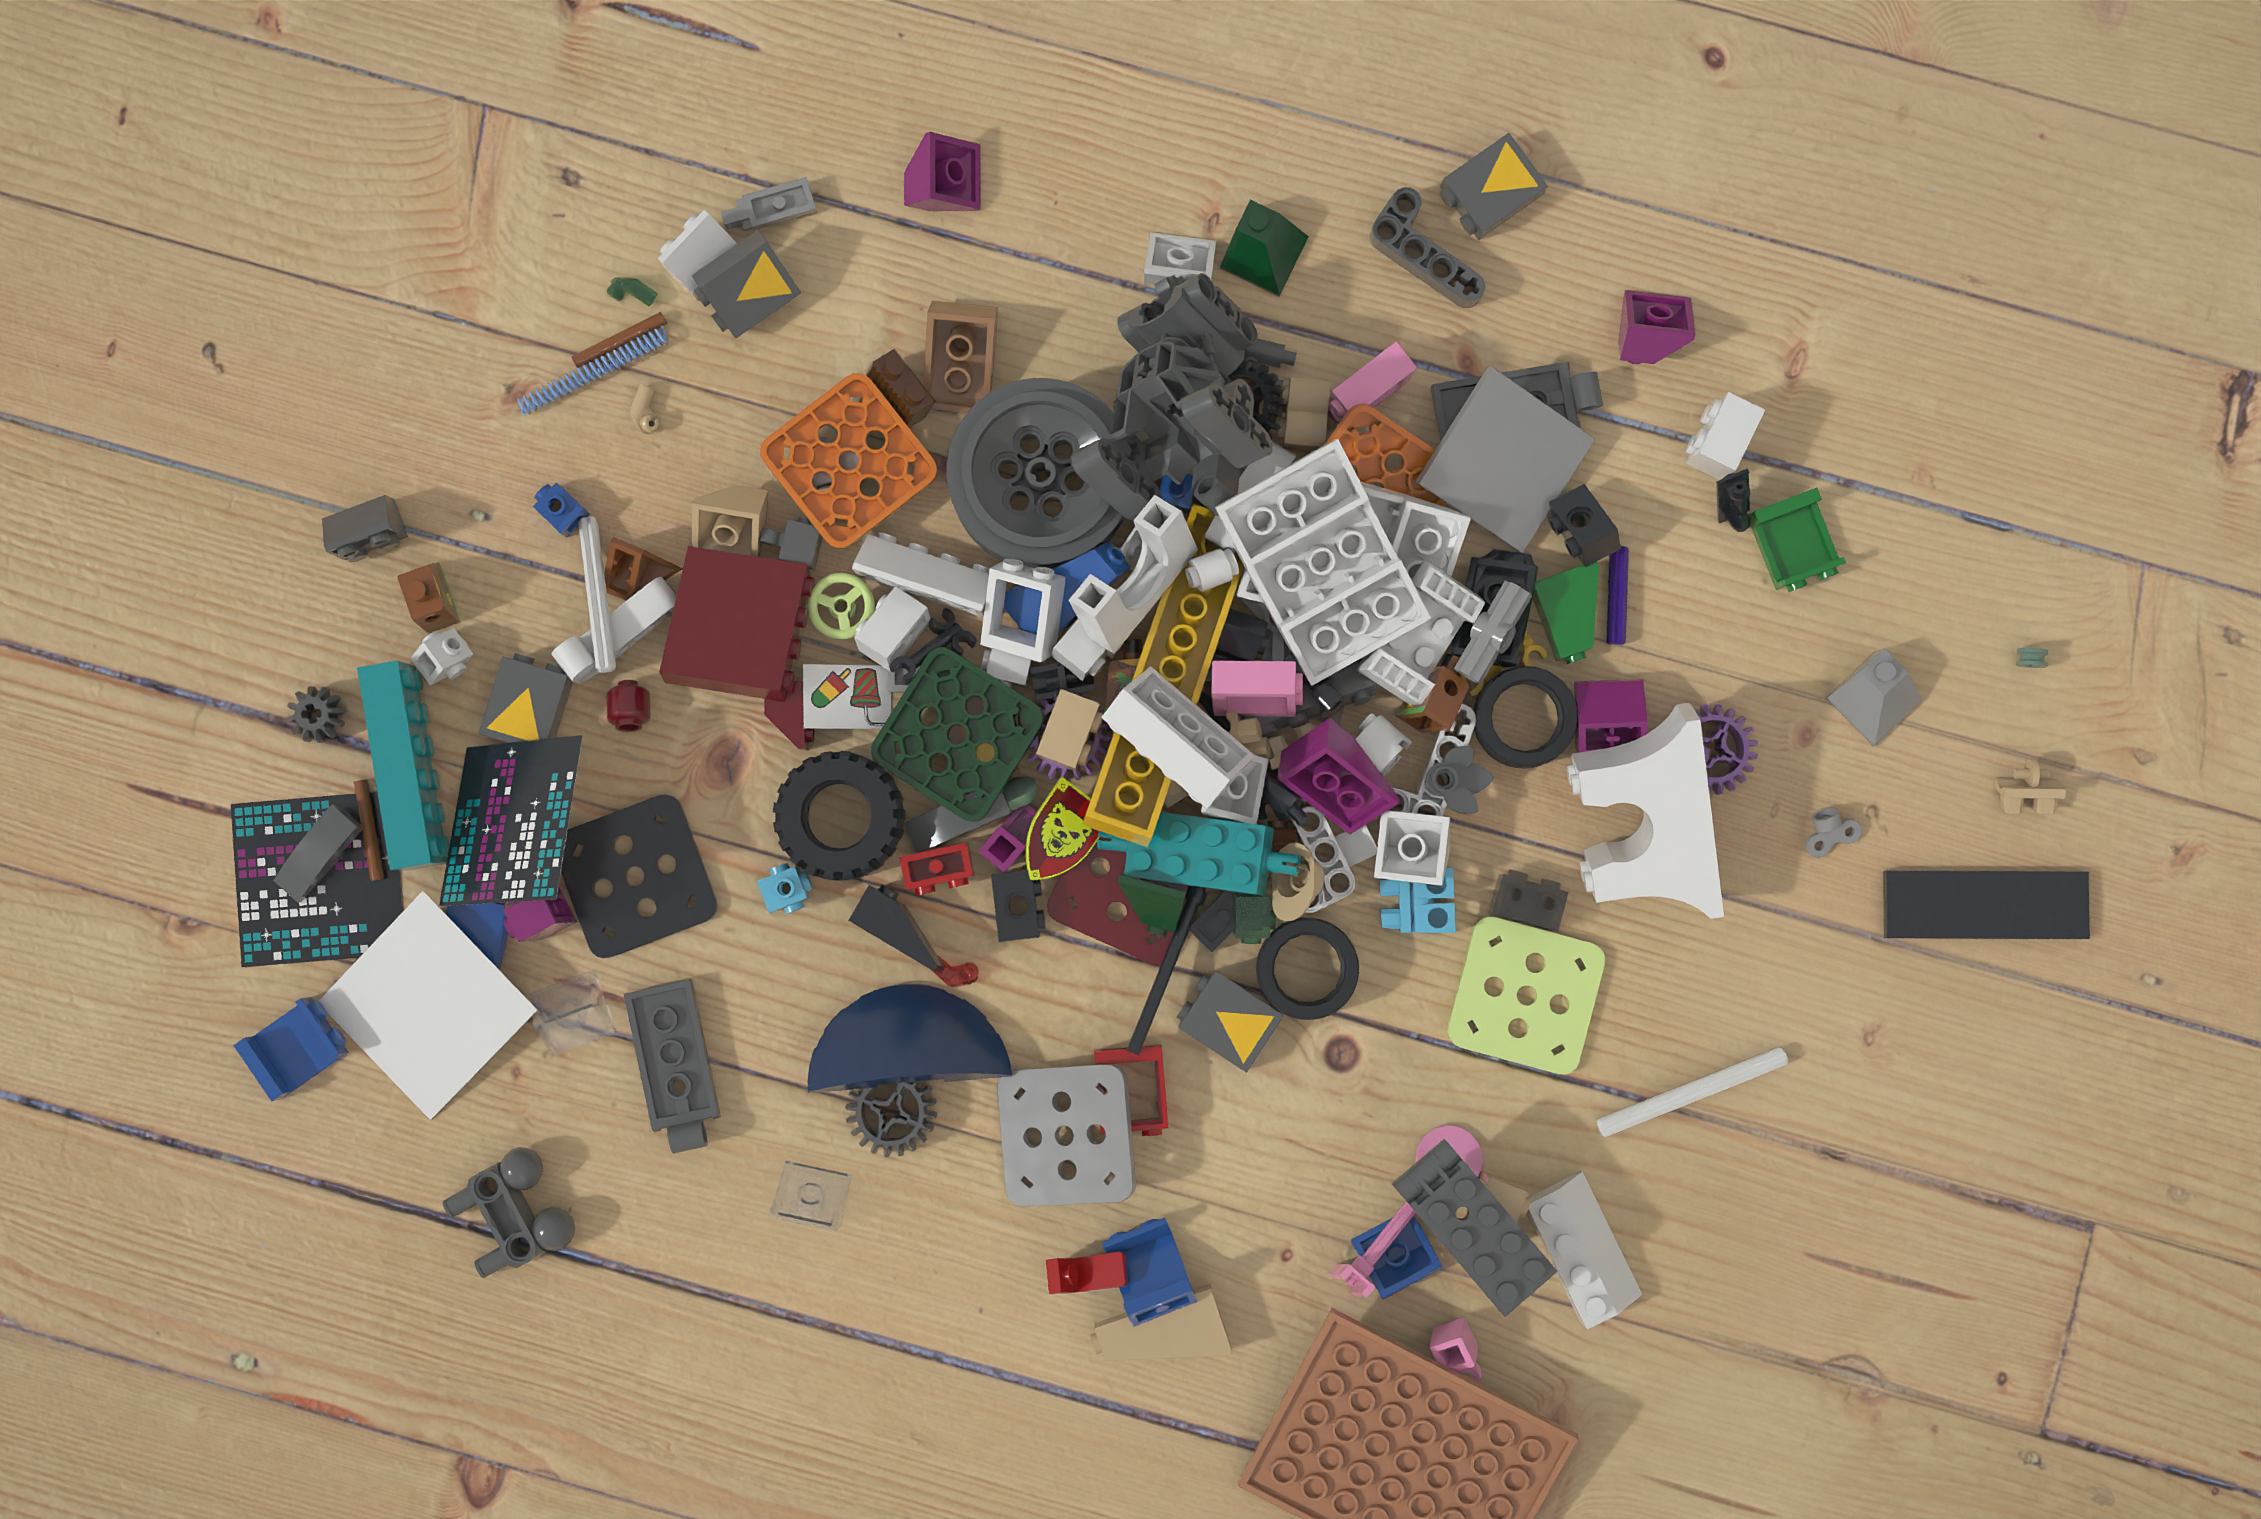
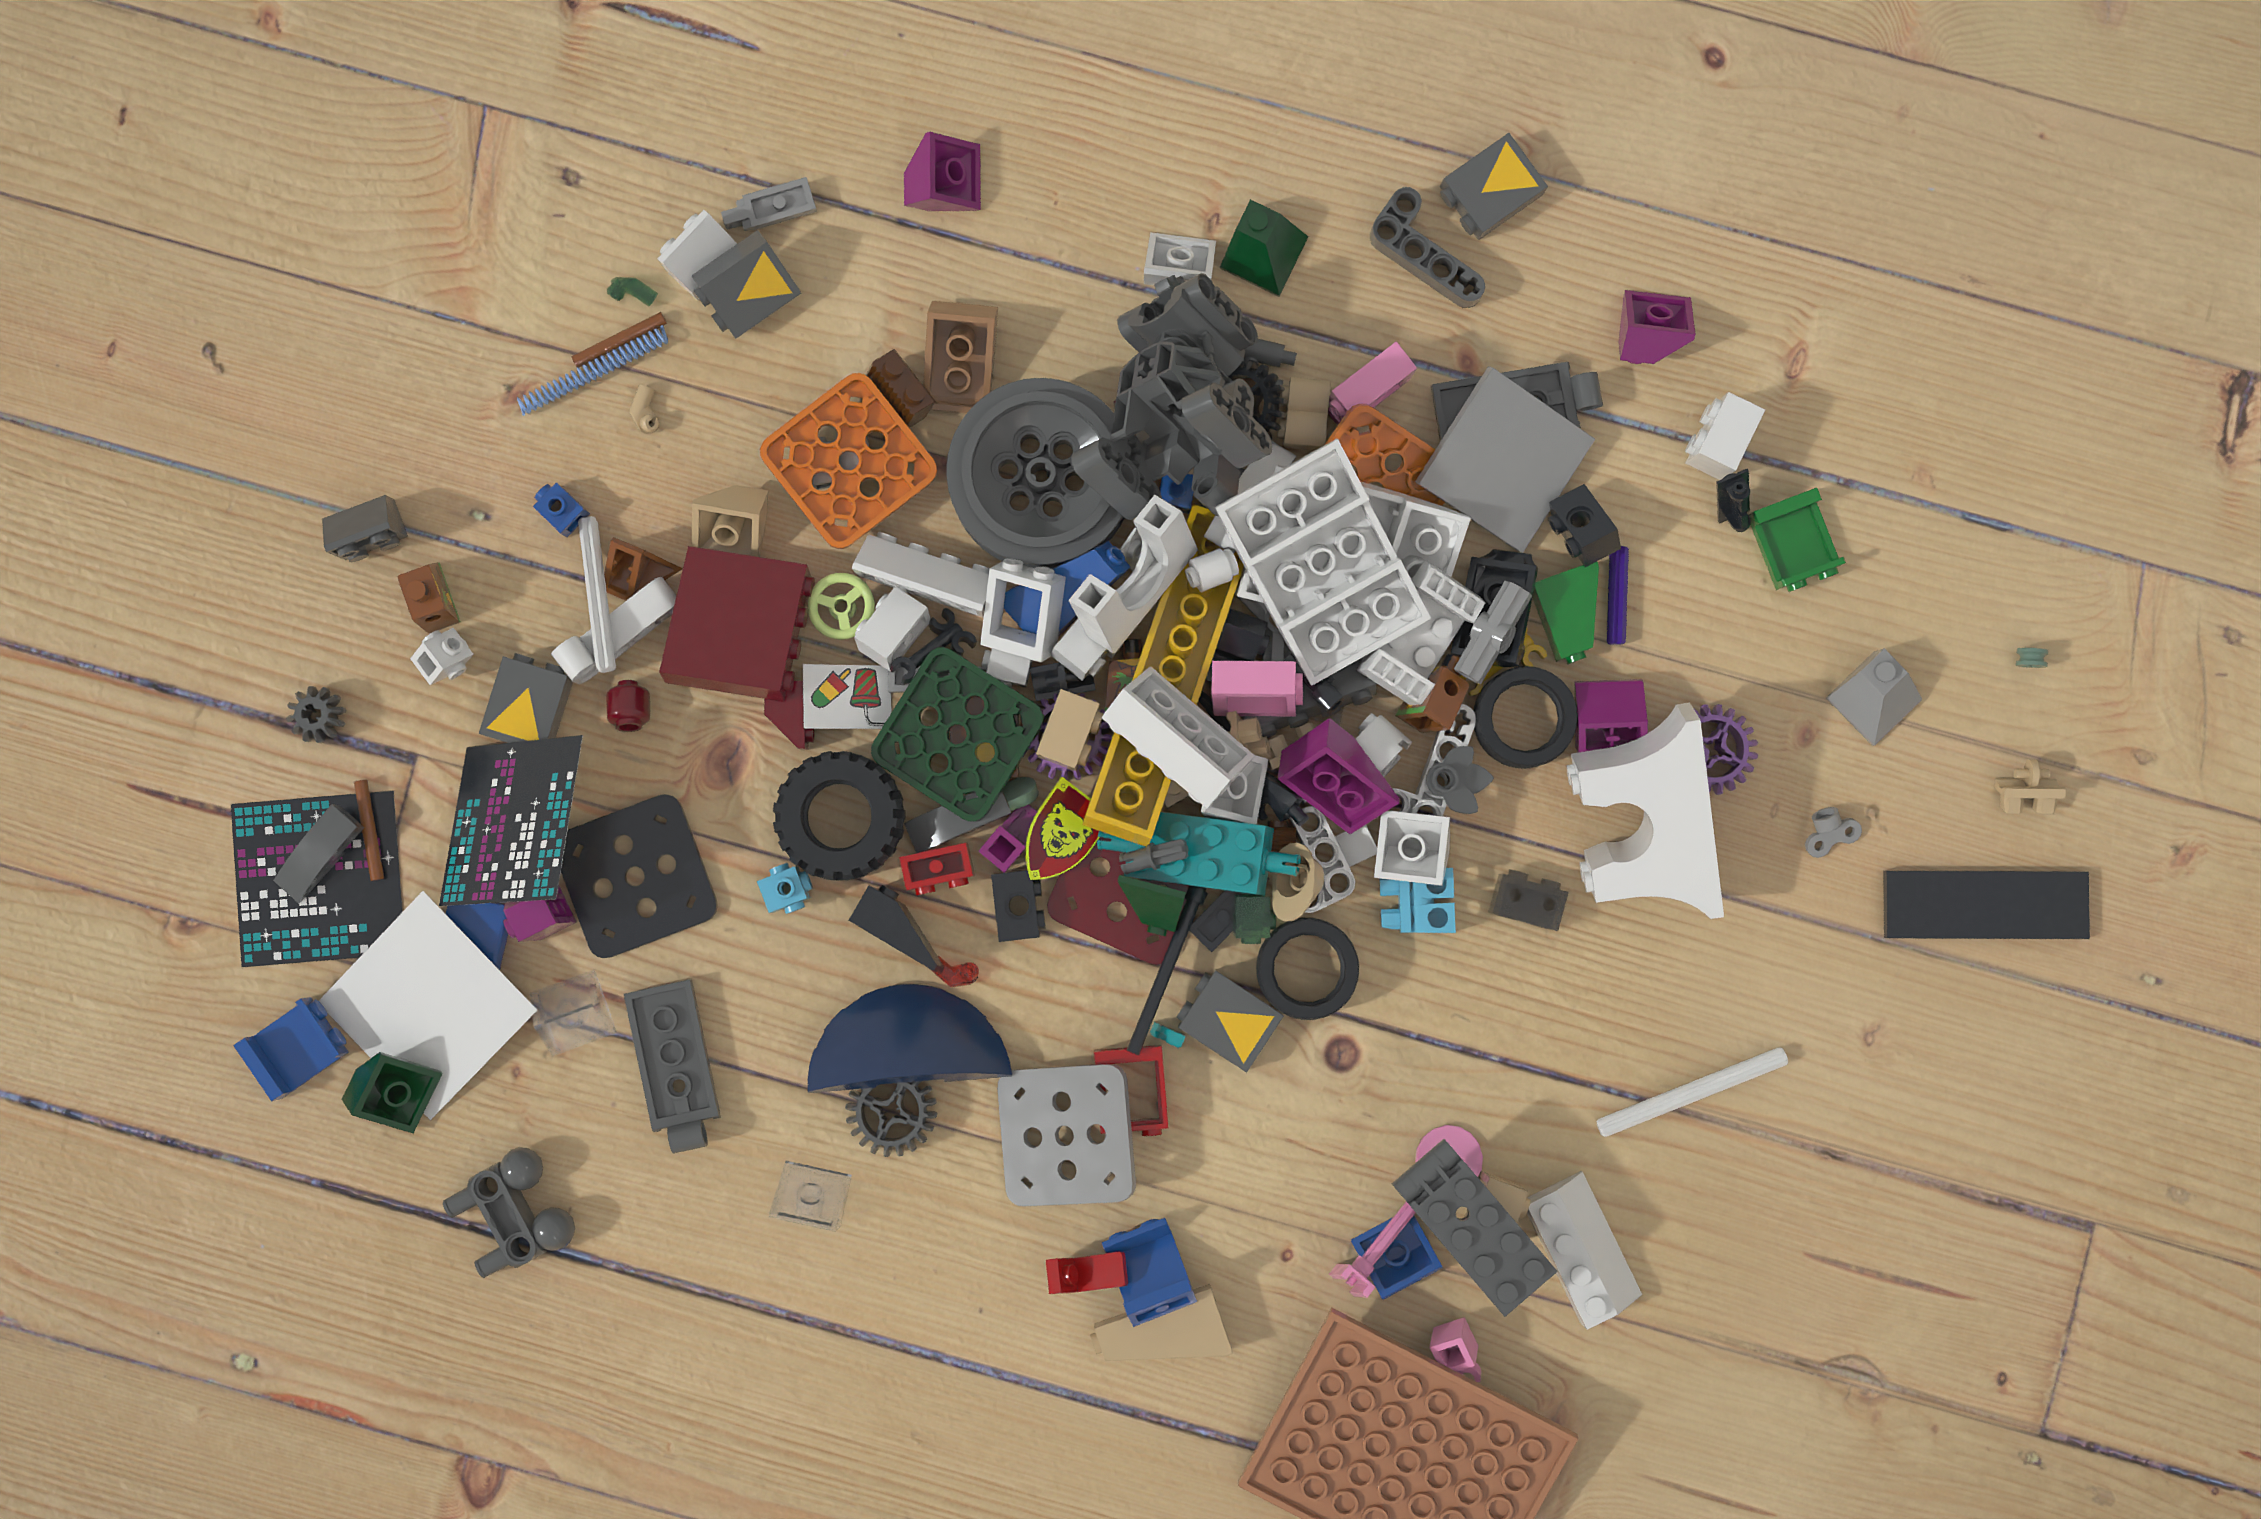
teal brick [357,660,450,871] -> none
dark grey brick [759,516,823,570] -> none
yellowish green piece [1447,916,1605,1075] -> none
none -> dark green slope [341,1052,443,1134]
none -> dark grey axle [1119,839,1189,874]
none -> teal tile [1150,1022,1186,1048]

